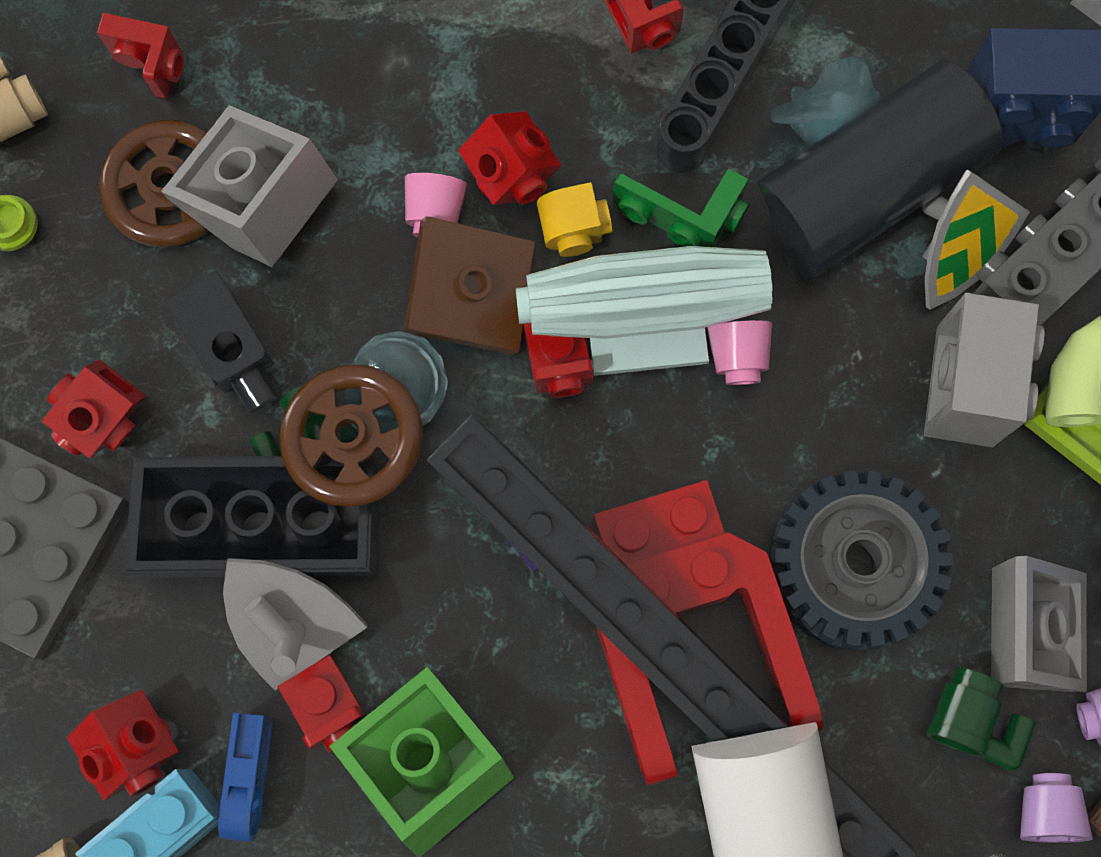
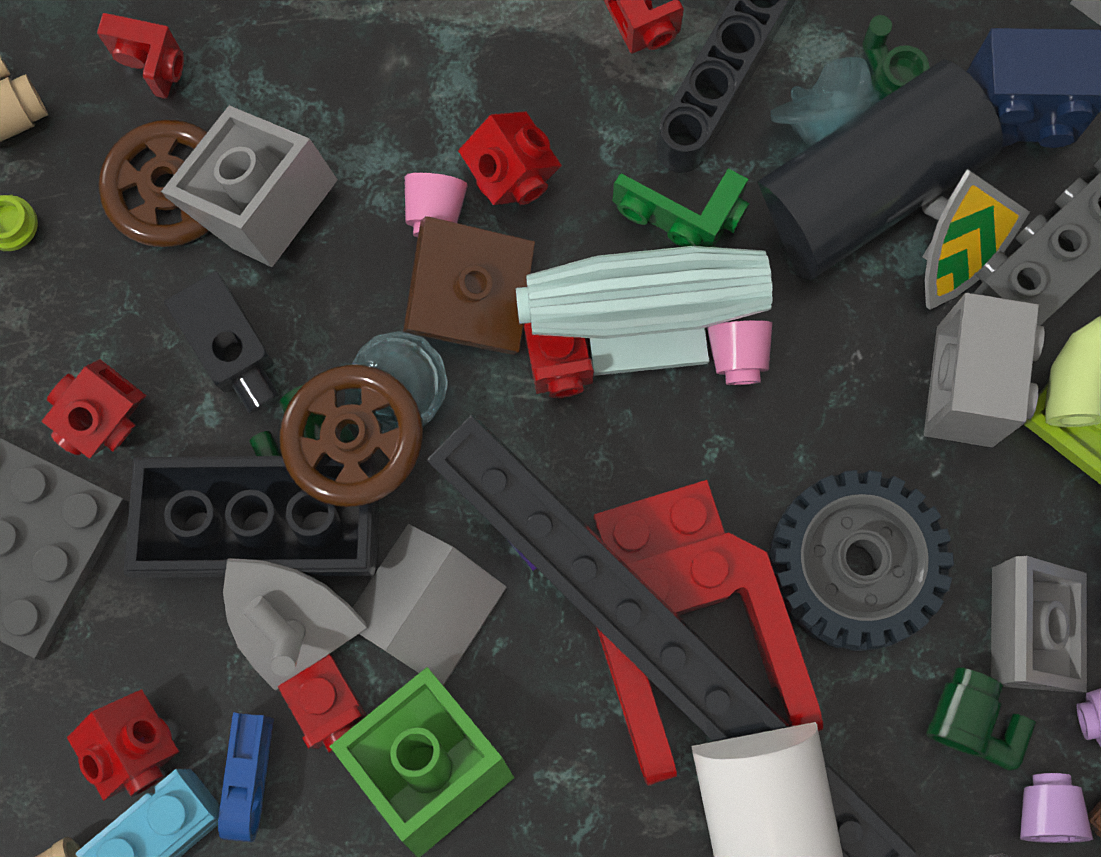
yellow plate [537,182,613,257] -> none
none -> light grey slope [352,524,507,686]
none -> dark green piece [862,15,929,108]

